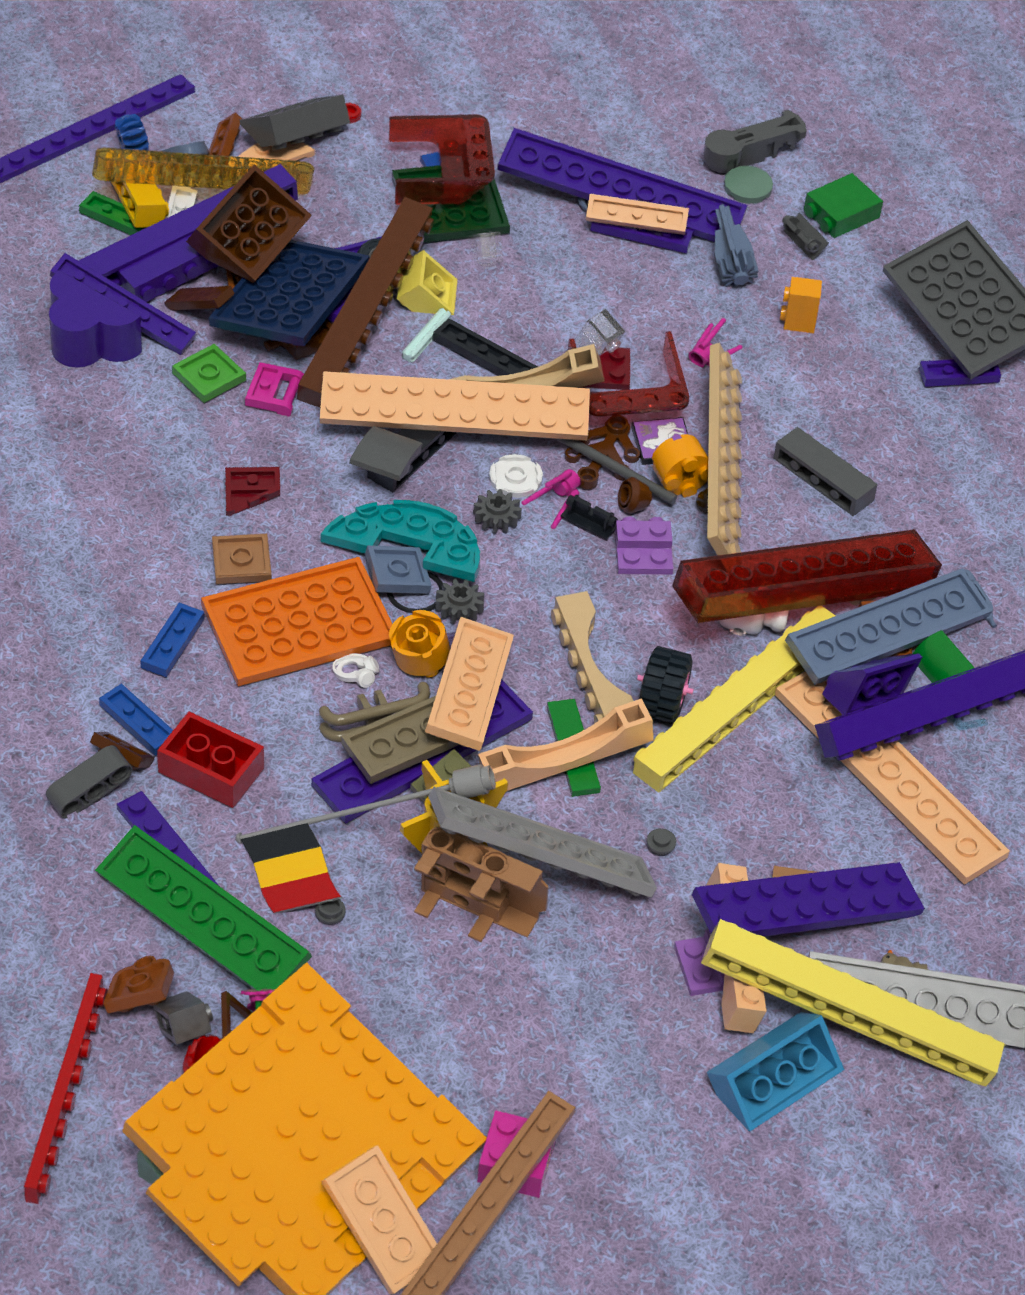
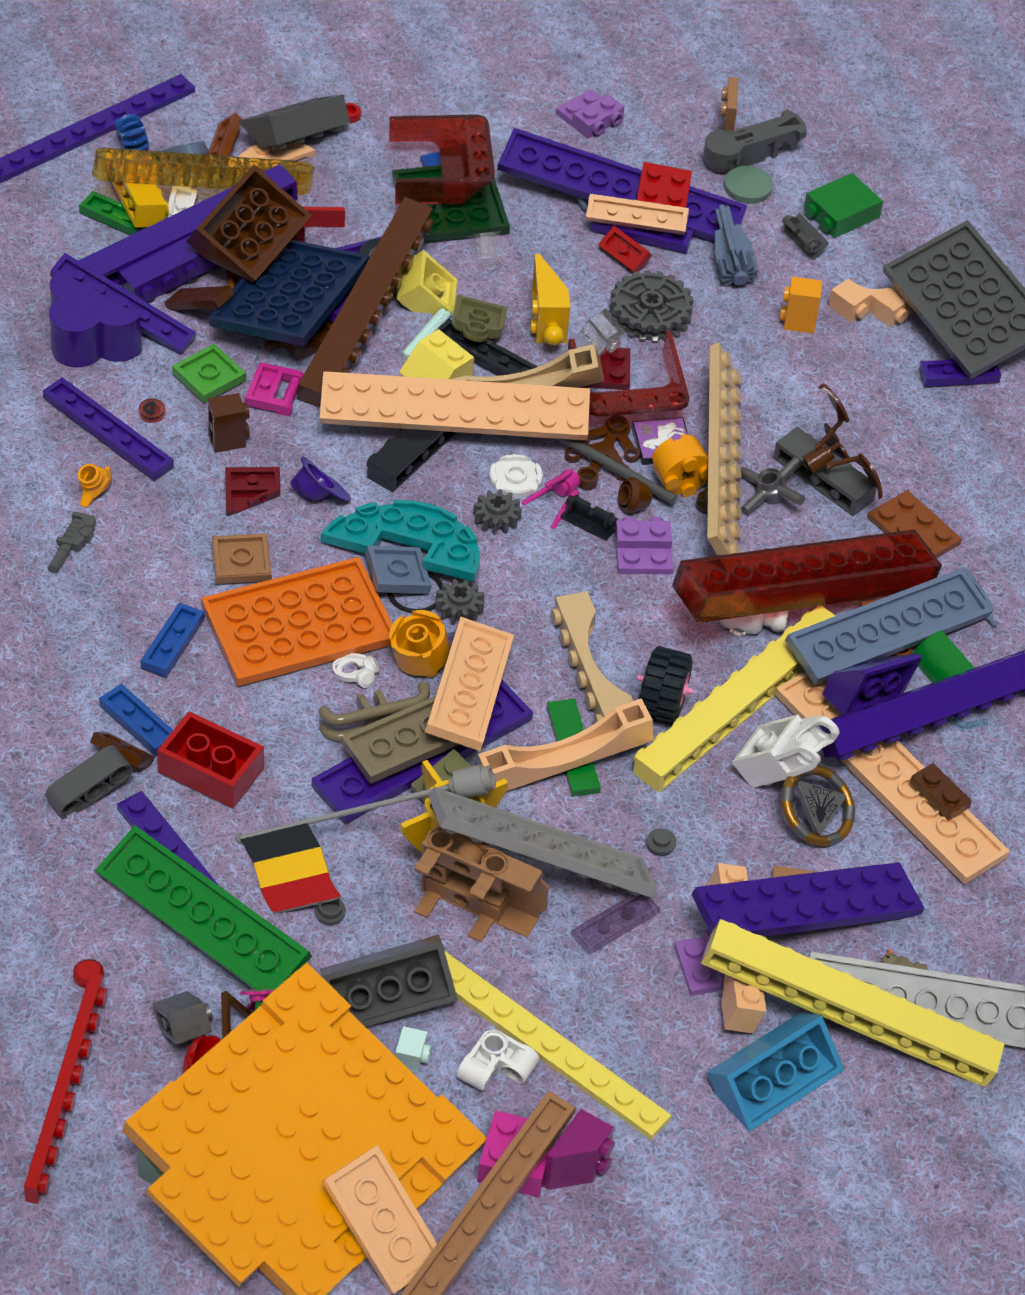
dark orange plate [103,956,174,1014] -> none
dark grey slope [349,426,423,481] -> none
dark pink plant [688,318,743,368] -> none
none -> dark purple plate [43,377,174,480]
none -> dark grey piece [48,511,96,573]
none -> red piece [73,959,104,988]
none -> light orange animal [78,464,112,508]
none -> clear red tile [139,398,166,423]
none -> reddish brown brick [207,393,250,453]
none -> dark purple piece [291,456,351,502]
none -> red bracket [295,207,345,242]
none -> dark grey slope [320,934,458,1027]
none -> light aqua plate [395,1026,432,1073]
none -> light yellow slope [399,329,474,379]
none -> light yellow plate [445,951,671,1140]
none -> olive plate [451,295,508,342]
none -> white piece [456,1030,540,1091]
none -> yellow slope [530,254,570,346]
none -> magenta slope [543,1109,615,1190]
none -> medium lavender plate [556,89,625,139]
none -> clear purple tile [571,894,660,955]
none -> red plate [598,226,652,272]
none -> dark grey piece [609,270,693,343]
none -> red plate [636,162,692,208]
none -> medium nougat plate [721,77,738,131]
none -> white brick [732,714,840,788]
none -> flat silver bar [740,457,805,515]
none -> piece [781,765,855,847]
none -> reddish brown plant [802,383,883,500]
none -> light nougat arch [828,279,914,327]
none -> dark orange plate [867,490,962,567]
none -> reddish brown plate [910,763,972,821]

